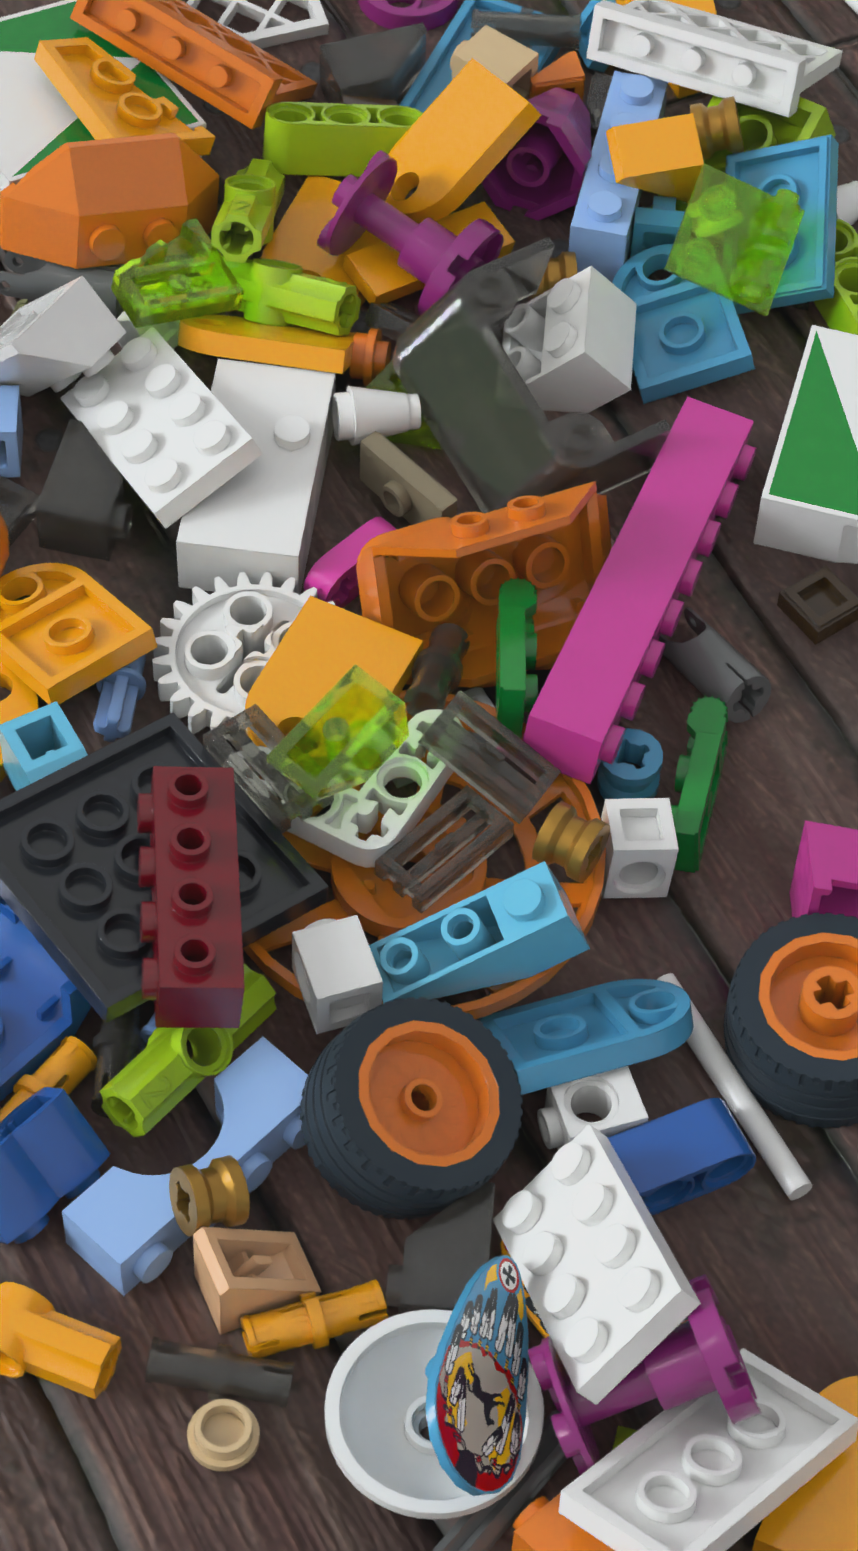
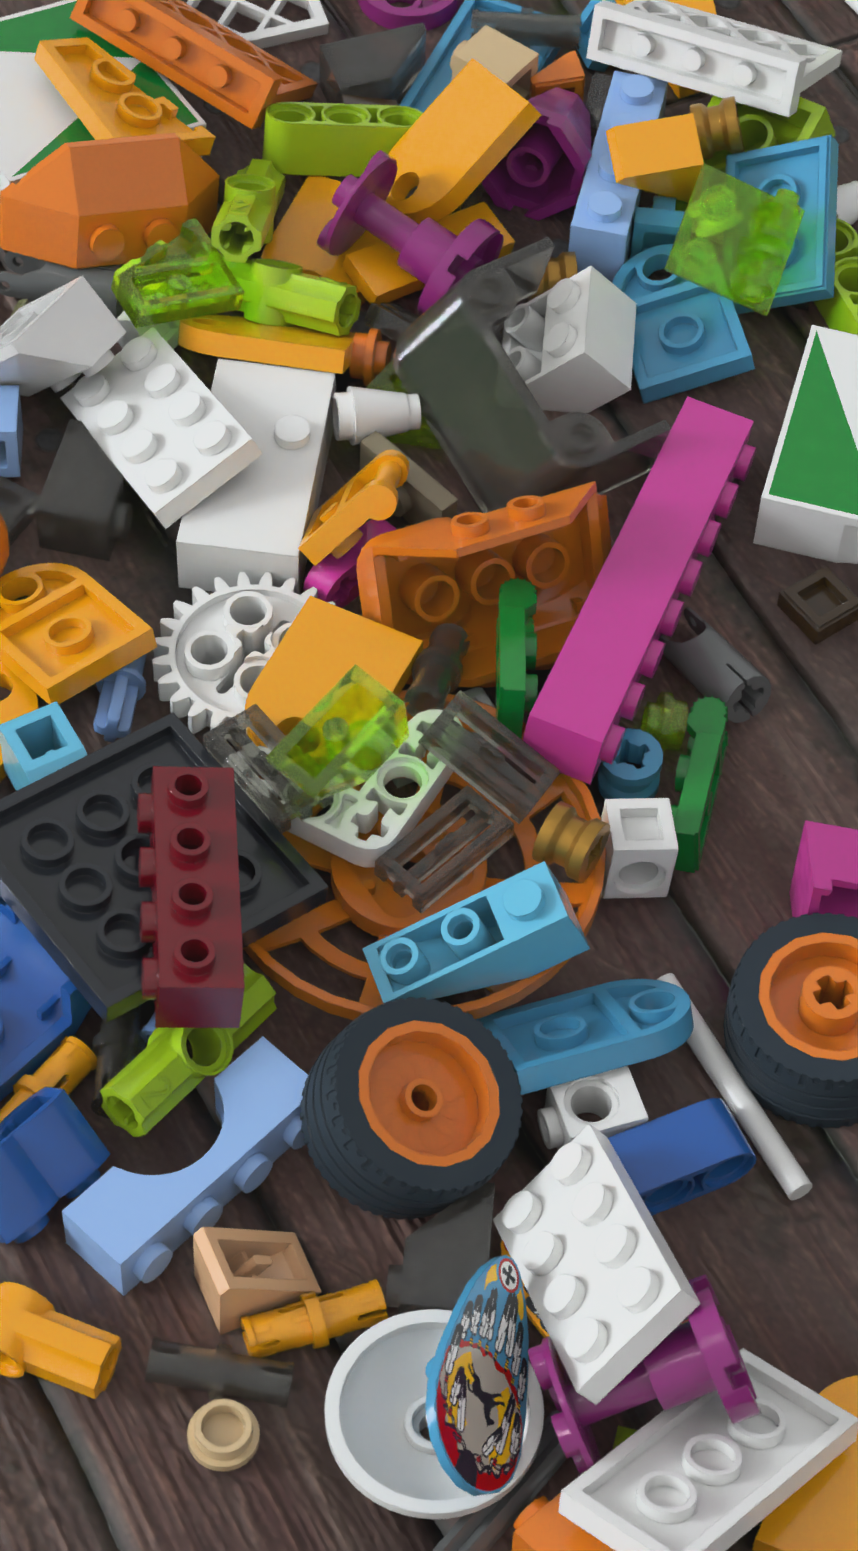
pearl gold wheel [169,1155,250,1237] -> none
white brick [292,915,383,1034] -> none
none -> light orange plate [298,449,410,566]
none -> clear neon green plate [640,691,688,753]

